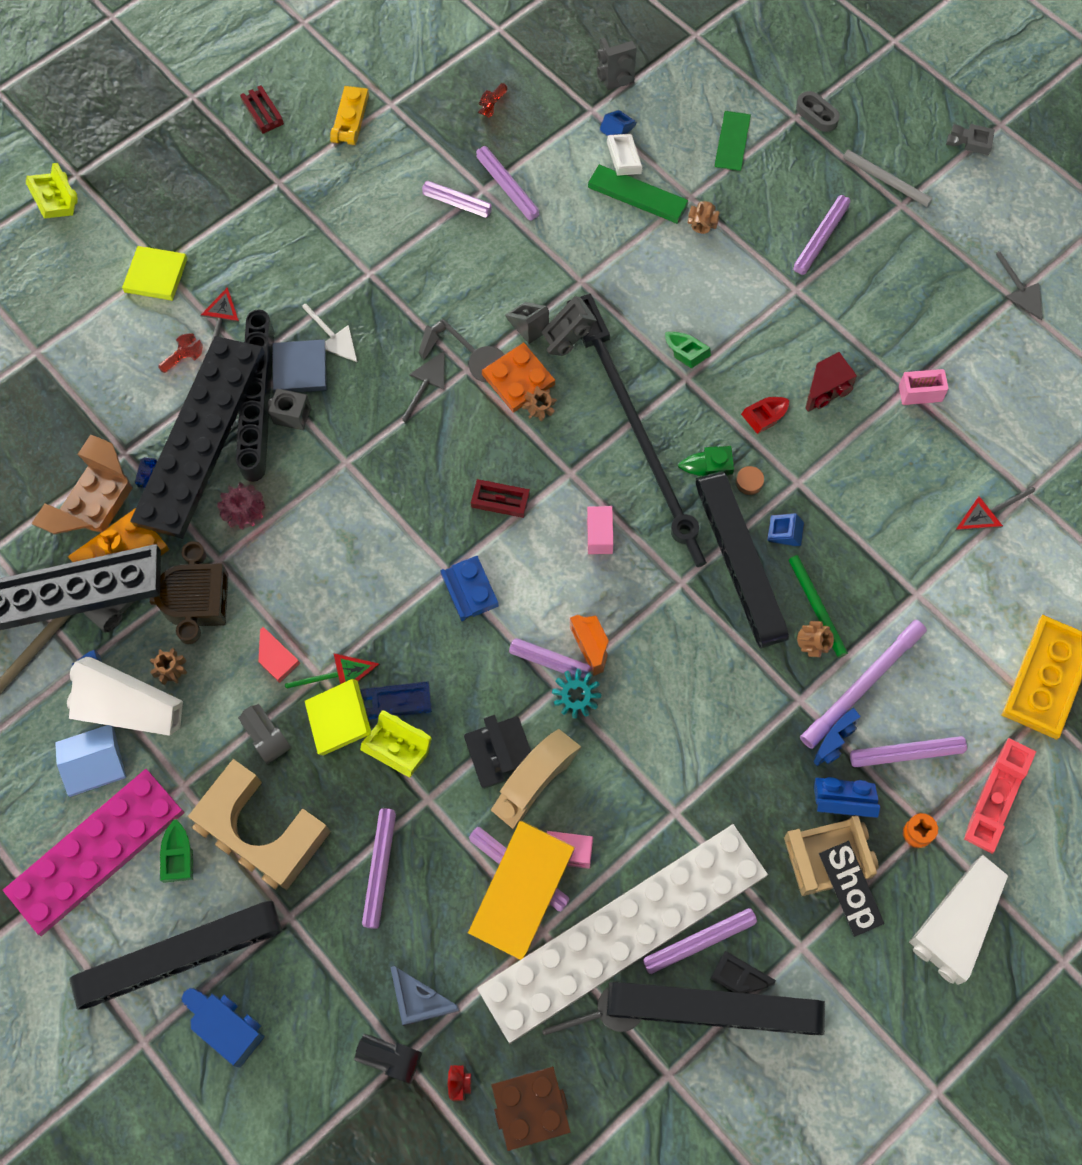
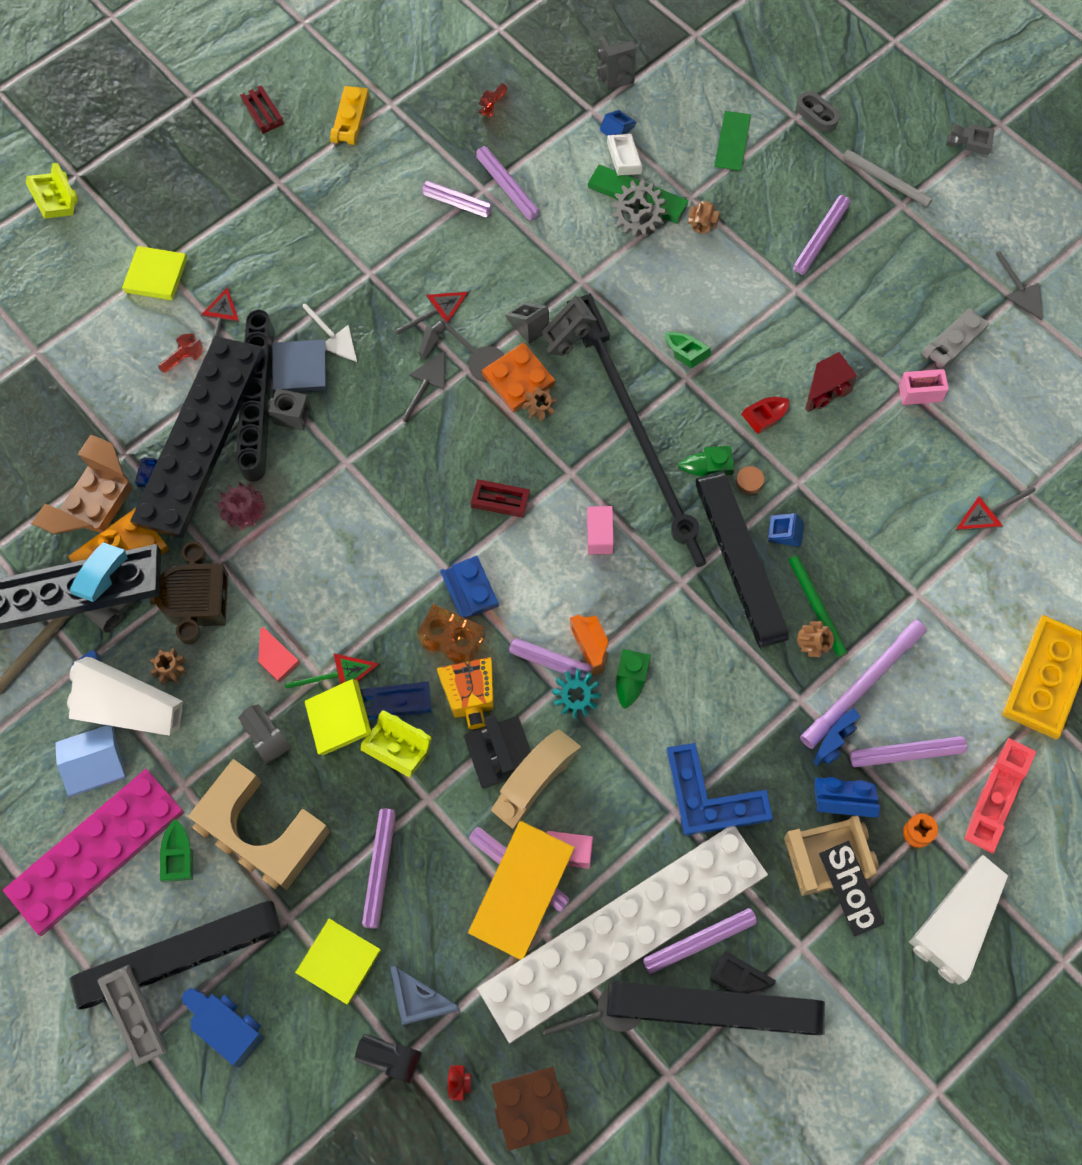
none -> medium azure slope [70,542,128,602]
none -> light grey tile [98,965,167,1067]
none -> neon yellow tile [295,919,382,1006]
none -> piece [395,292,468,335]
none -> clear orange brick [417,604,485,664]
none -> torso [437,657,494,730]
none -> light grey gear [611,180,667,237]
none -> green plate [616,649,651,709]
none -> blue plate [666,743,773,836]
none -> light grey plate [921,308,990,369]

